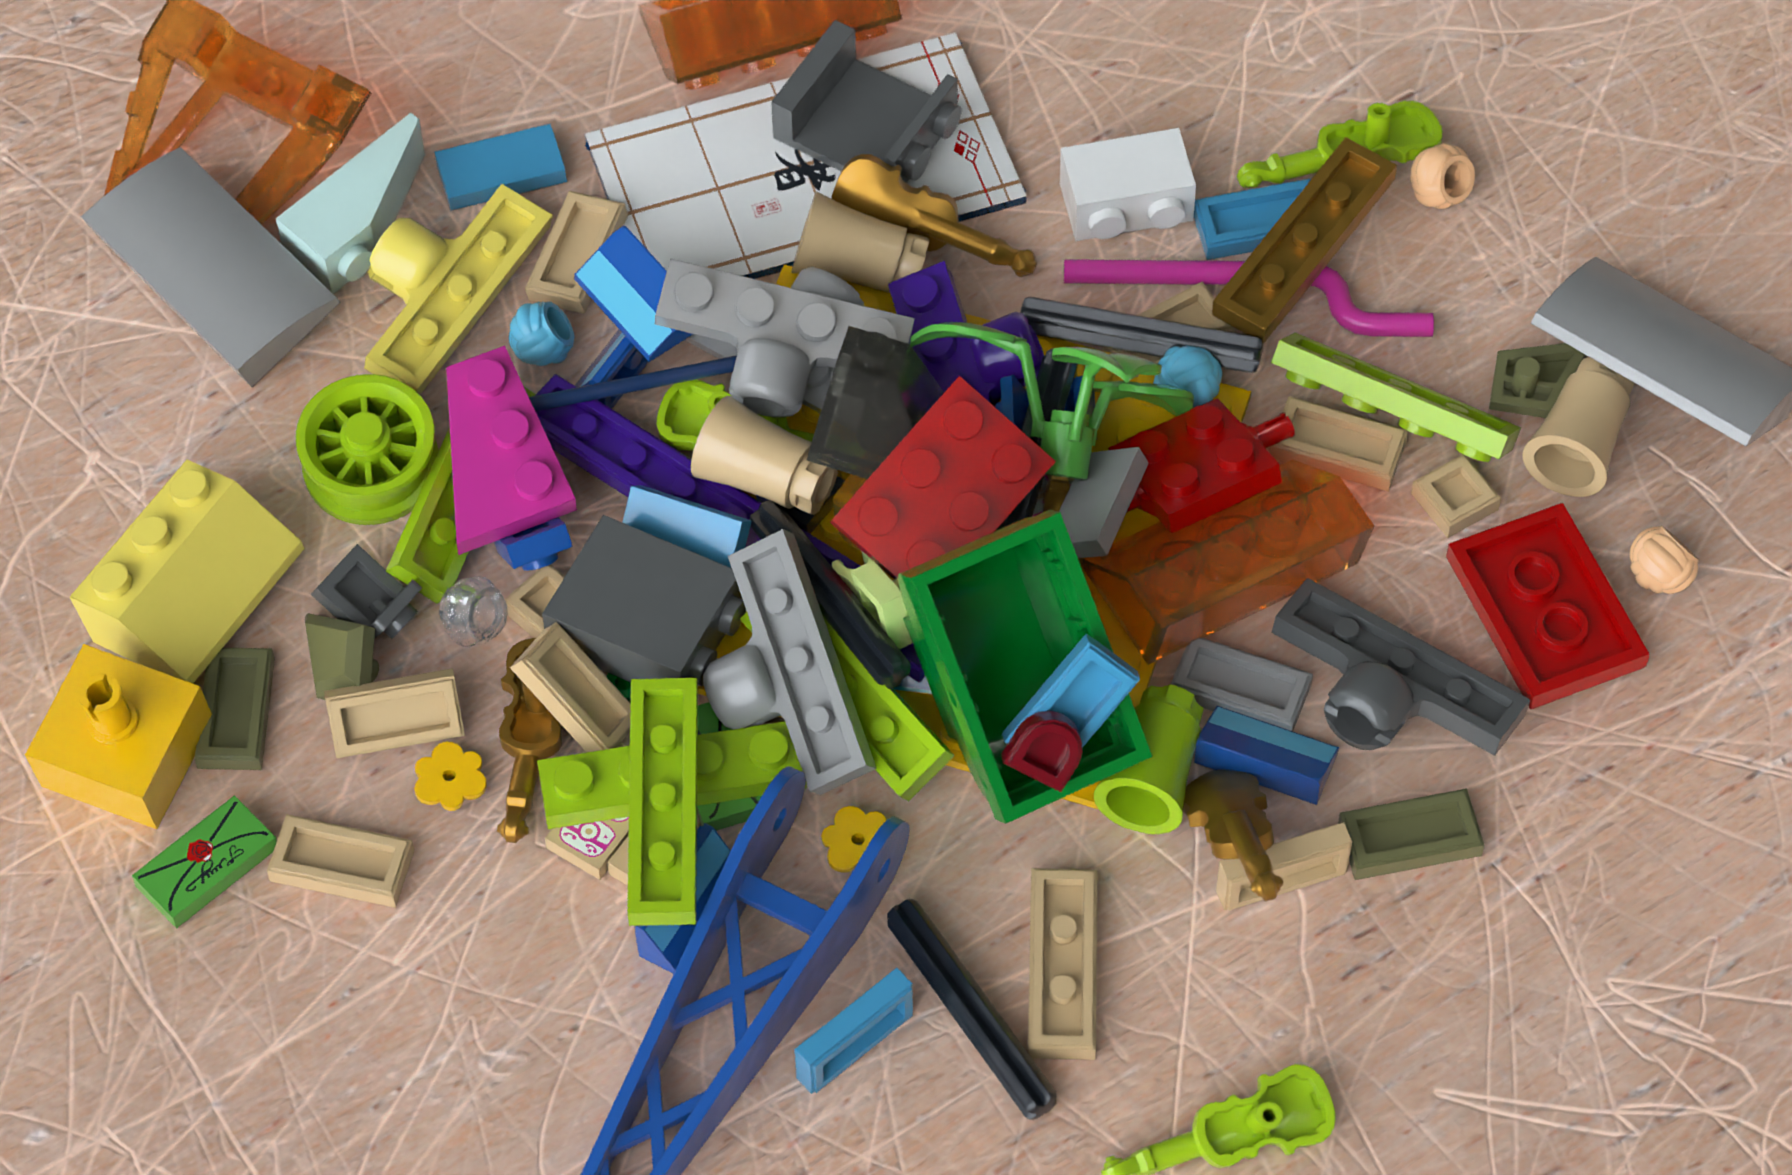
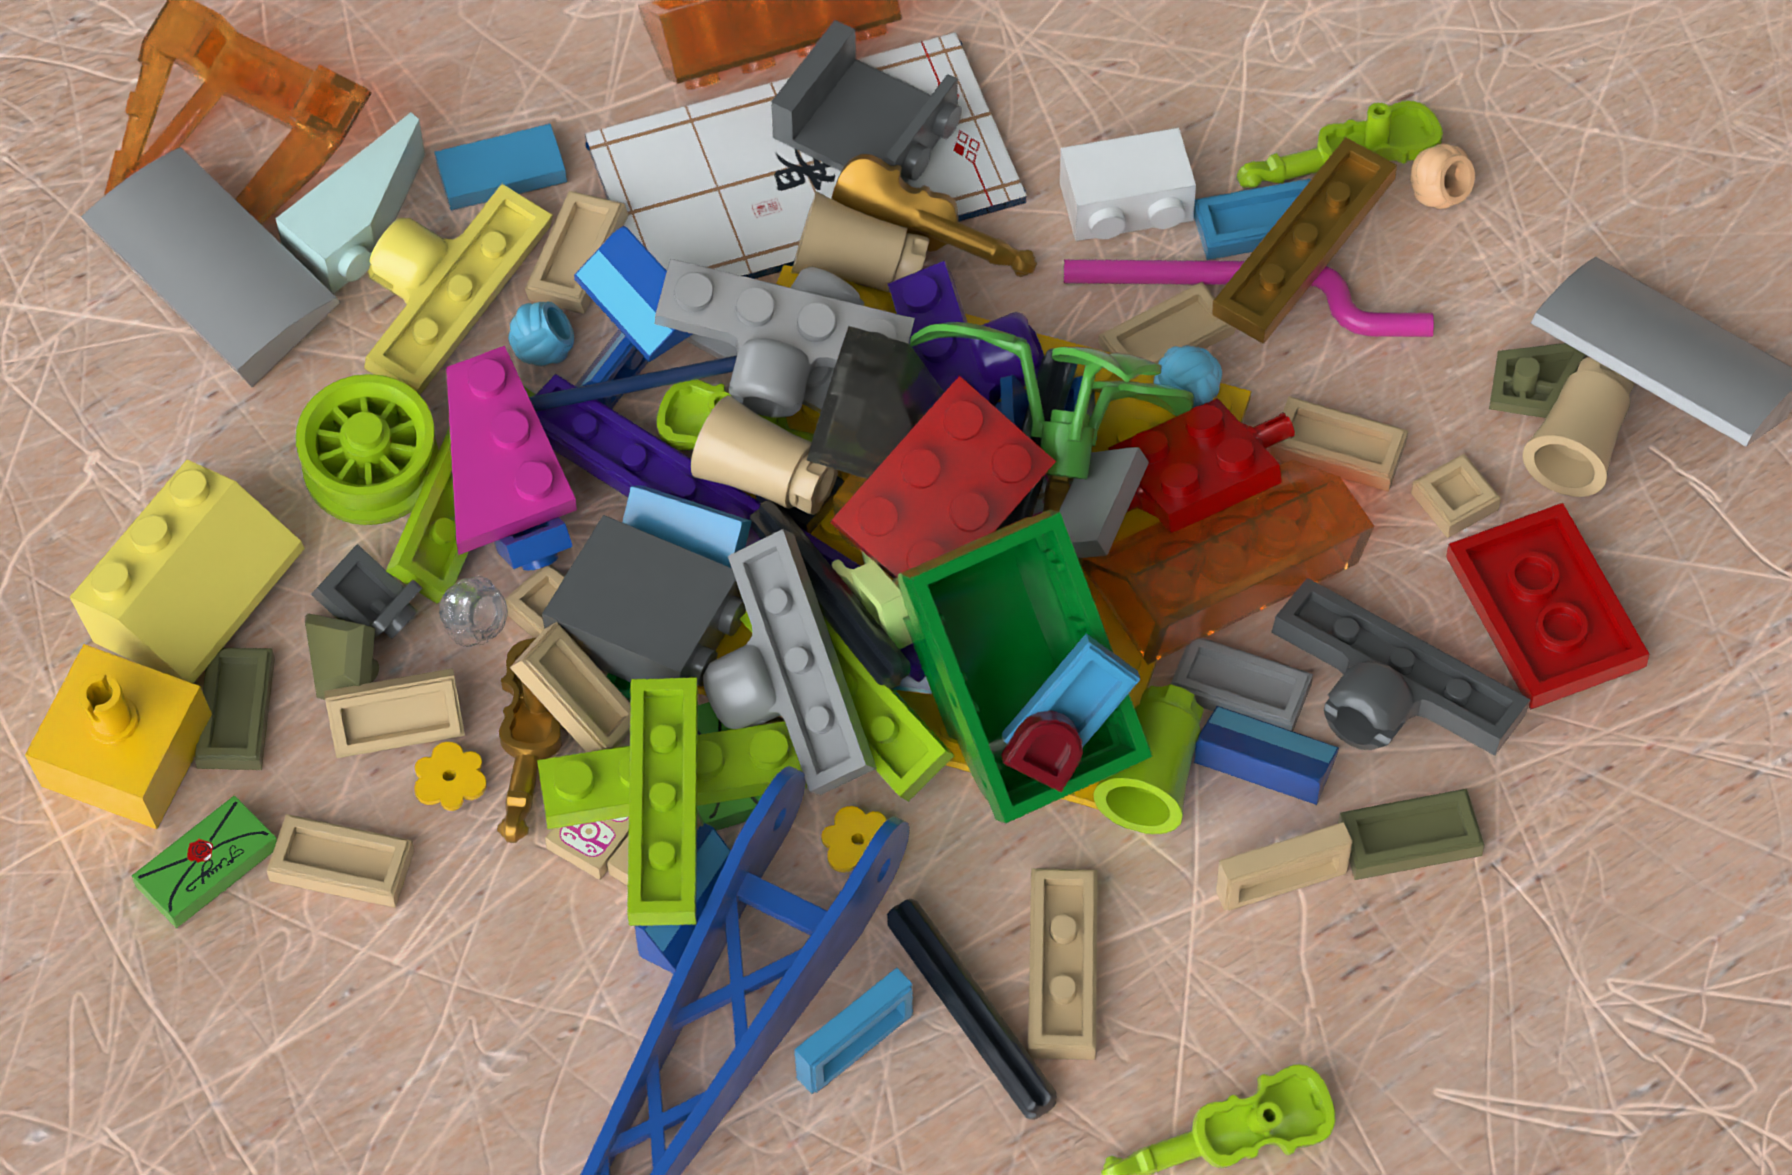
black axle [1020,296,1263,373] -> none
pearl gold piece [1183,770,1284,901] -> none
lime plate [1271,332,1521,462] -> none
light nougat piece [1630,525,1699,594] -> none

